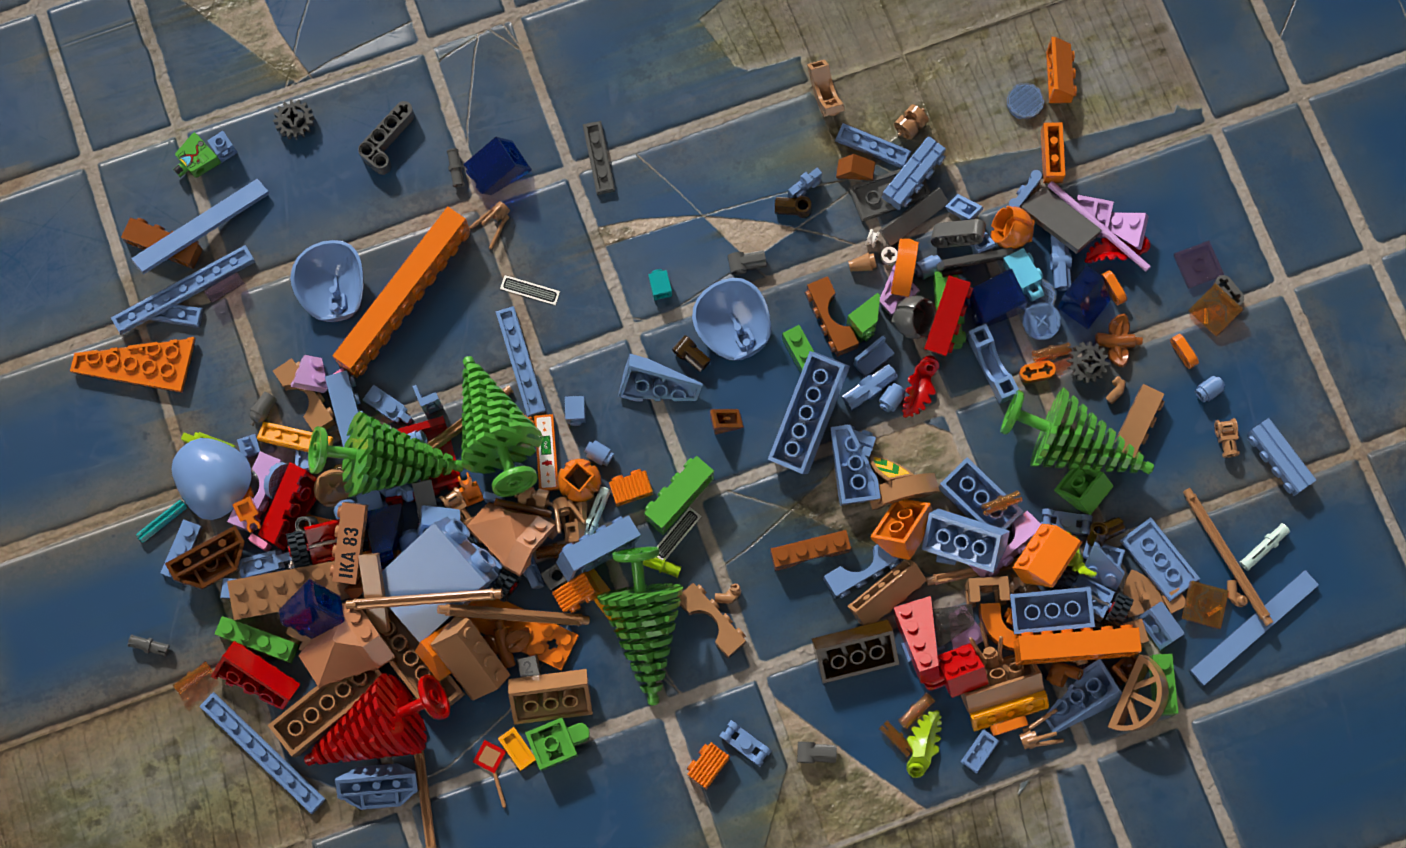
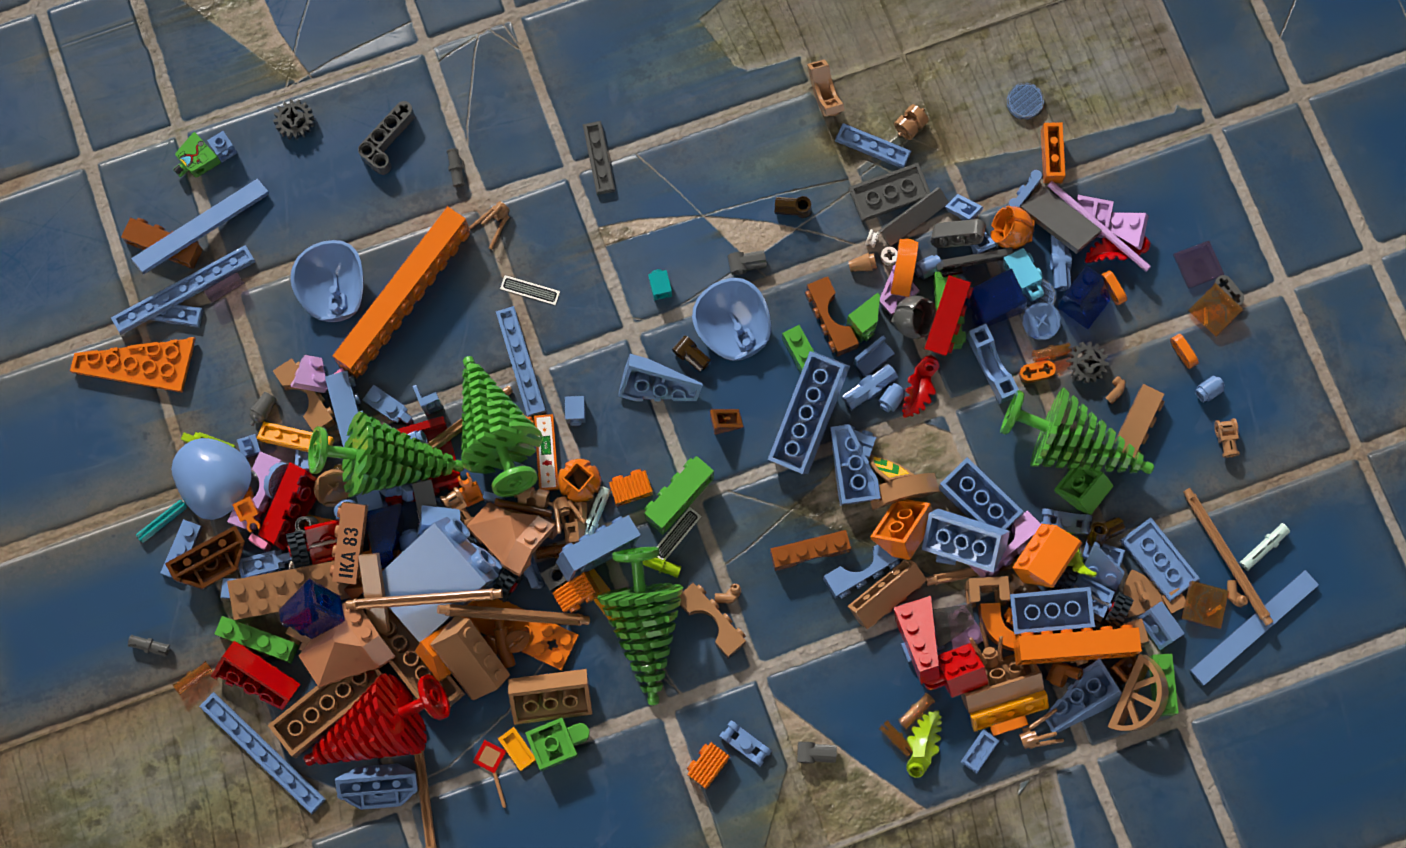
clear blue slope [463,137,532,195] -> none
dark grey tile [517,655,542,677] -> none
medium blue brick [584,440,614,467] -> none
medium blue hinge [788,167,822,198] -> none
dark brown brick [812,620,899,683] -> none
dark orange slope [836,154,876,181] -> none
medium blue brick [882,137,946,210] -> none
clear orange pin [981,490,1022,516] -> none
orange slope [1046,37,1077,103] -> none
dark orange plant [1095,314,1143,367] -> none
medium blue brick [1247,418,1316,496] -> none

